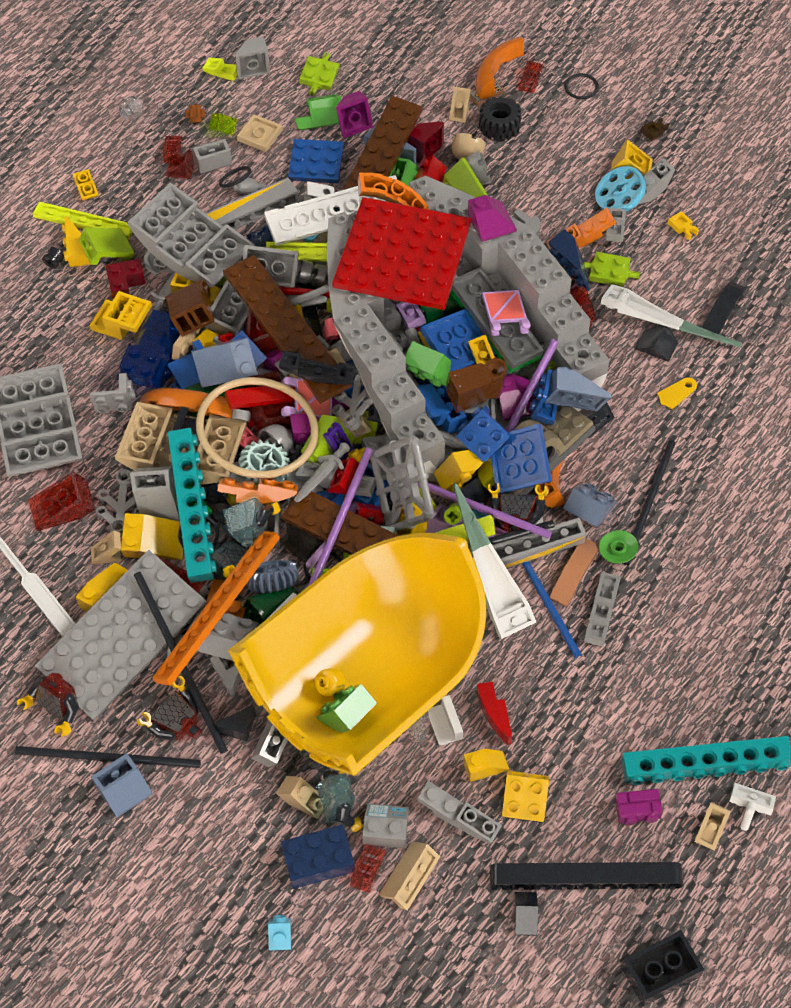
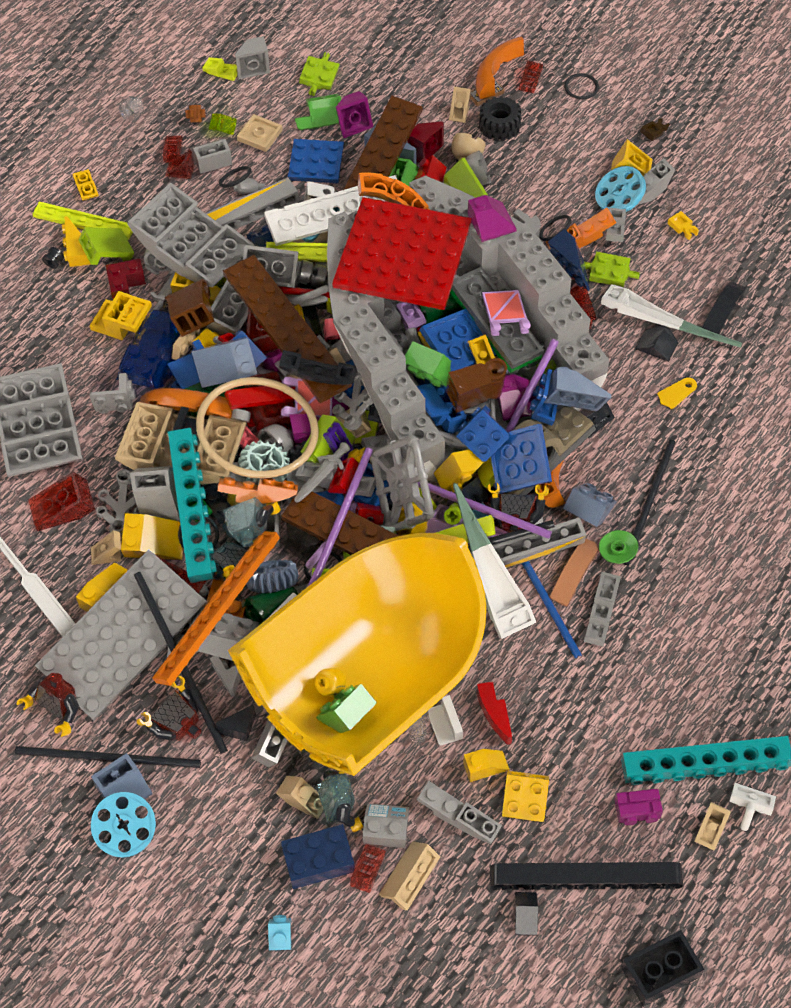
none -> medium azure wedge [91,792,156,857]
none -> black tyre [539,215,572,241]

